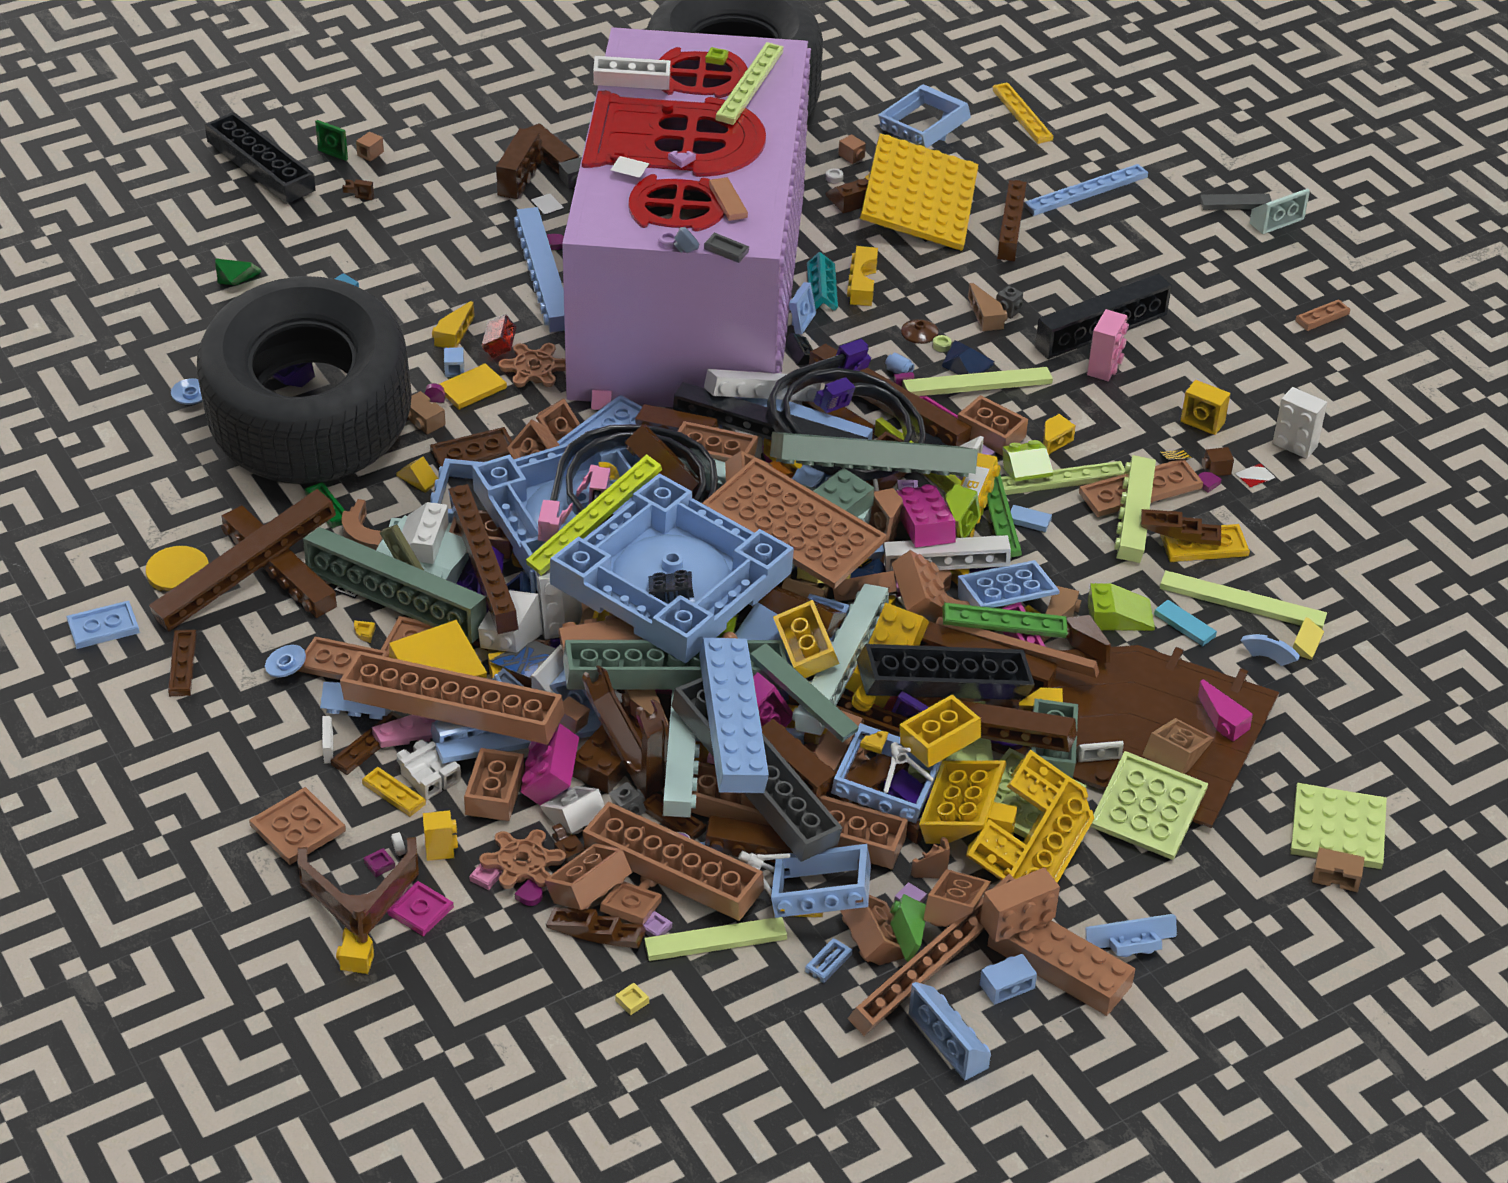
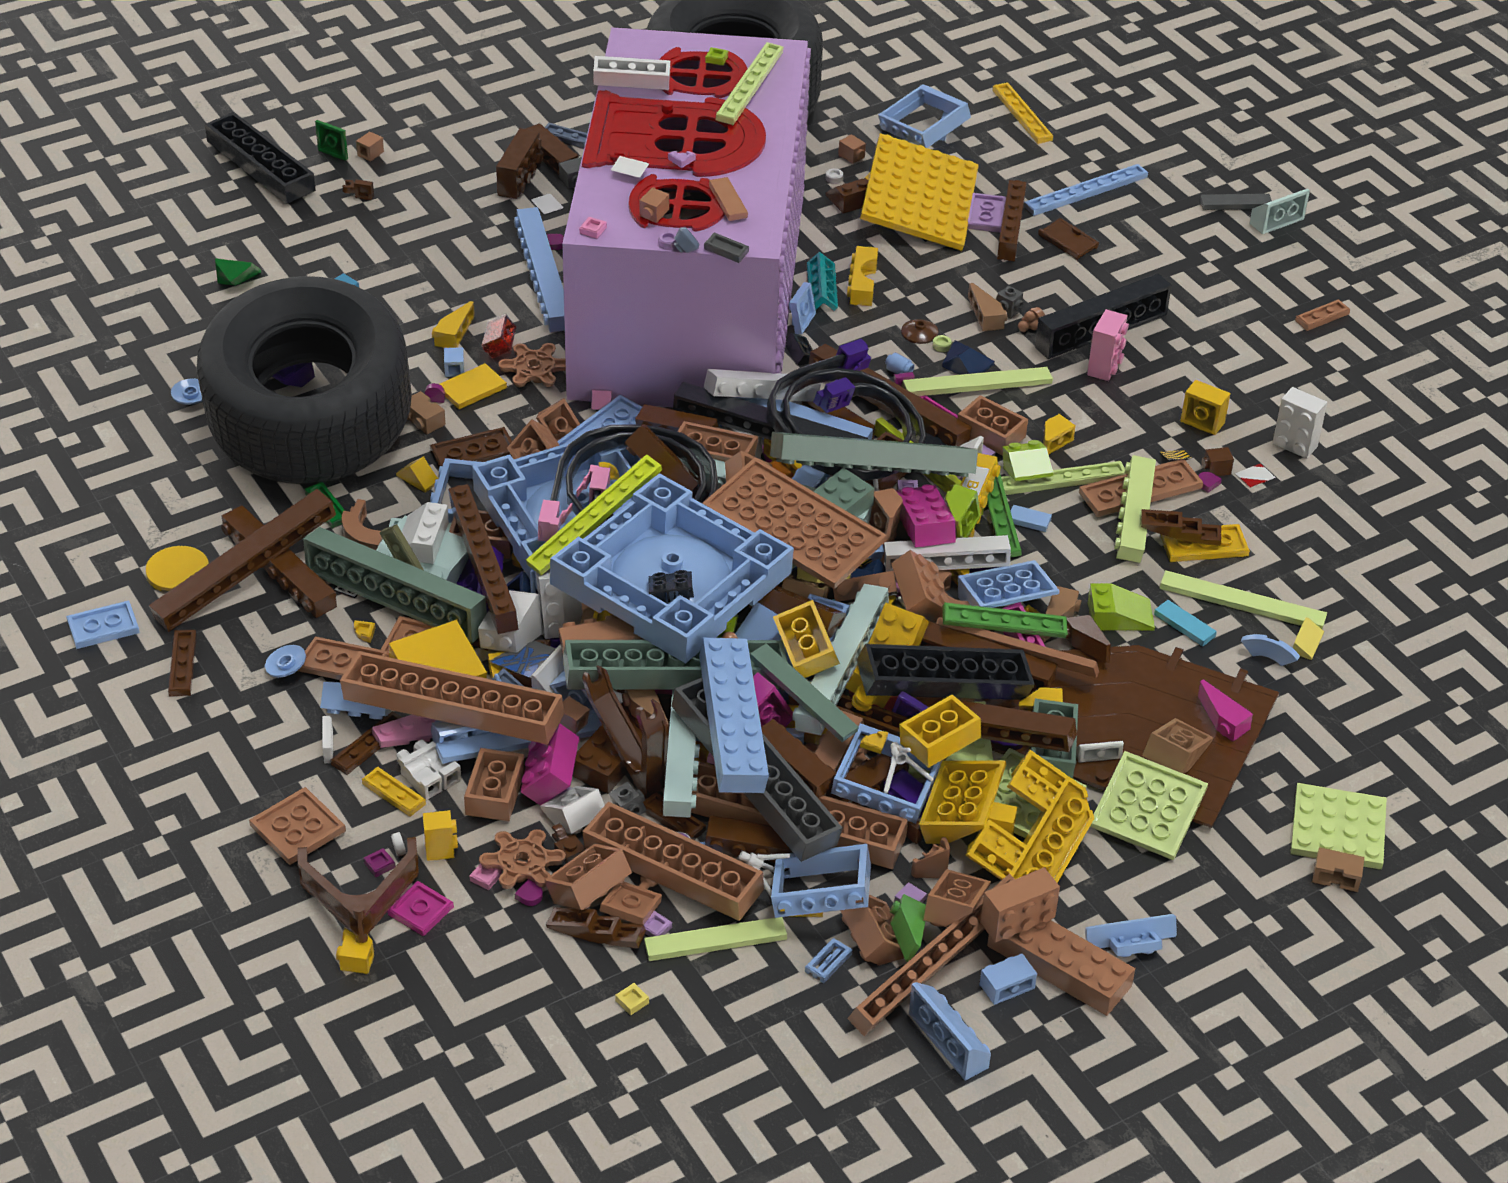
none -> sand blue tile [545,123,587,149]
none -> bright pink tile [579,217,607,239]
none -> nougat brick [639,188,669,223]
none -> lavender tile [967,193,1006,233]
none -> nougat piece [1018,307,1045,332]
none -> reddish brown door [1038,218,1099,259]

